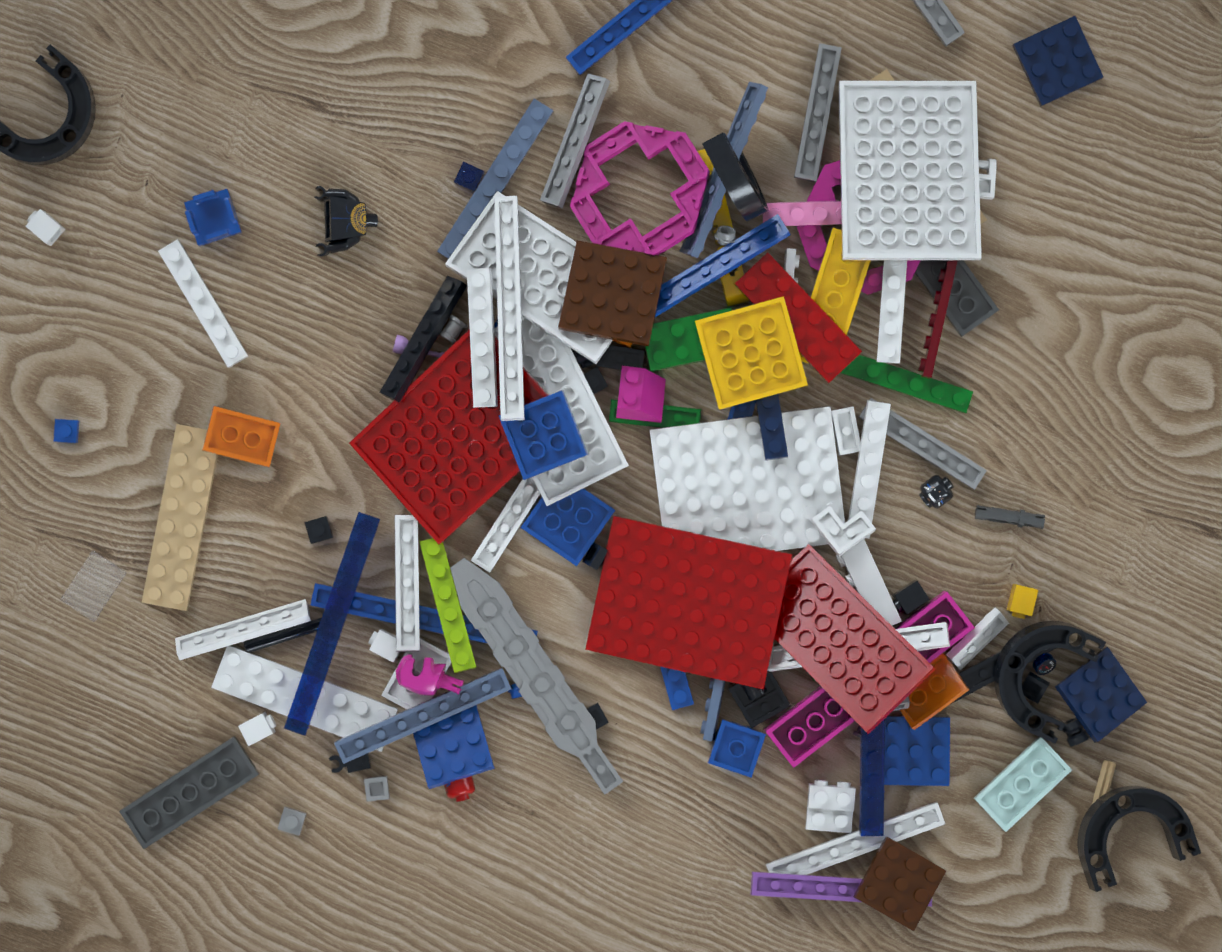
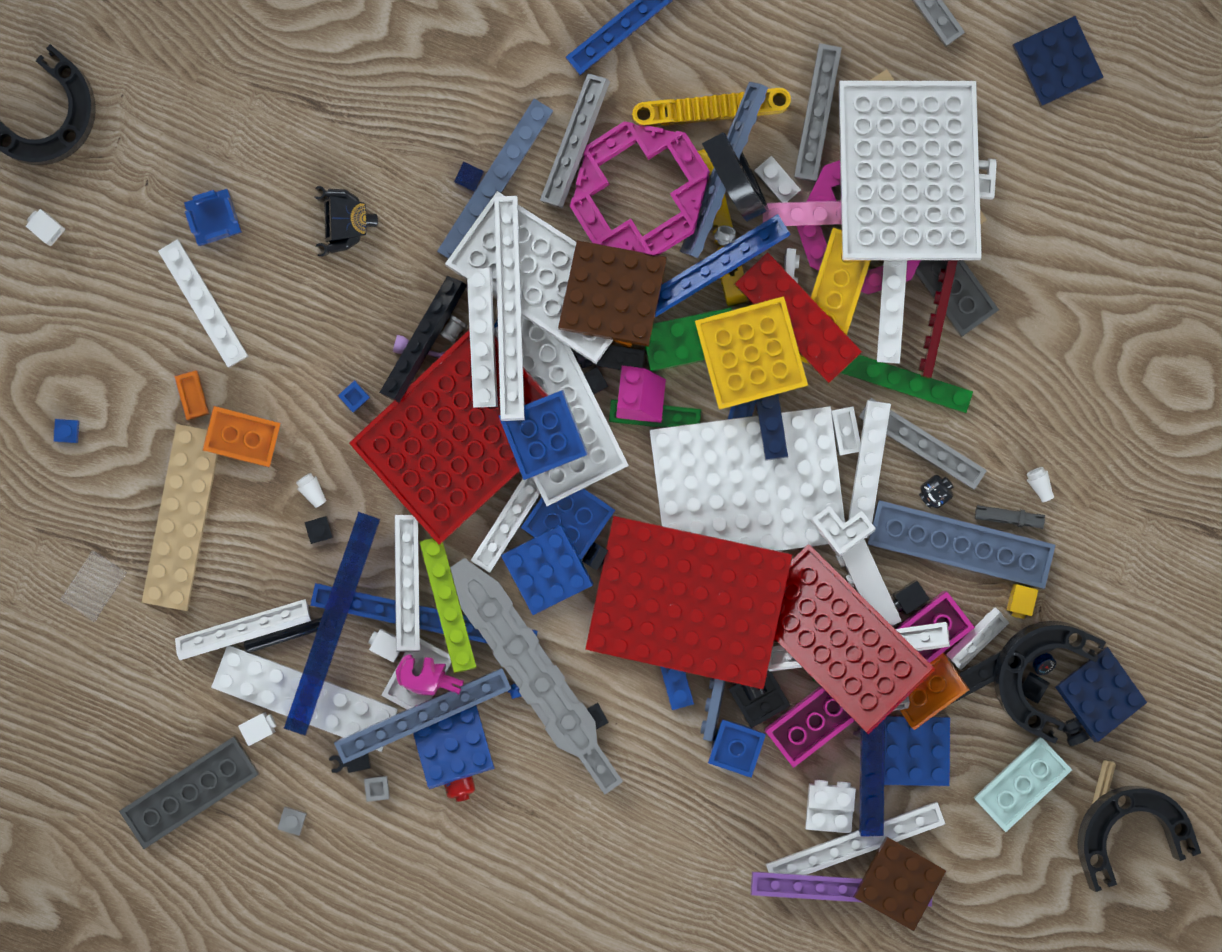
none -> orange tile [174,370,209,420]
none -> white cone [296,473,327,508]
none -> blue plate [338,380,370,413]
none -> blue plate [501,524,593,615]
none -> yellow gear [632,88,791,127]
none -> white plate [754,156,801,202]
none -> sand blue plate [867,500,1056,589]
none -> white cone [1027,467,1054,502]

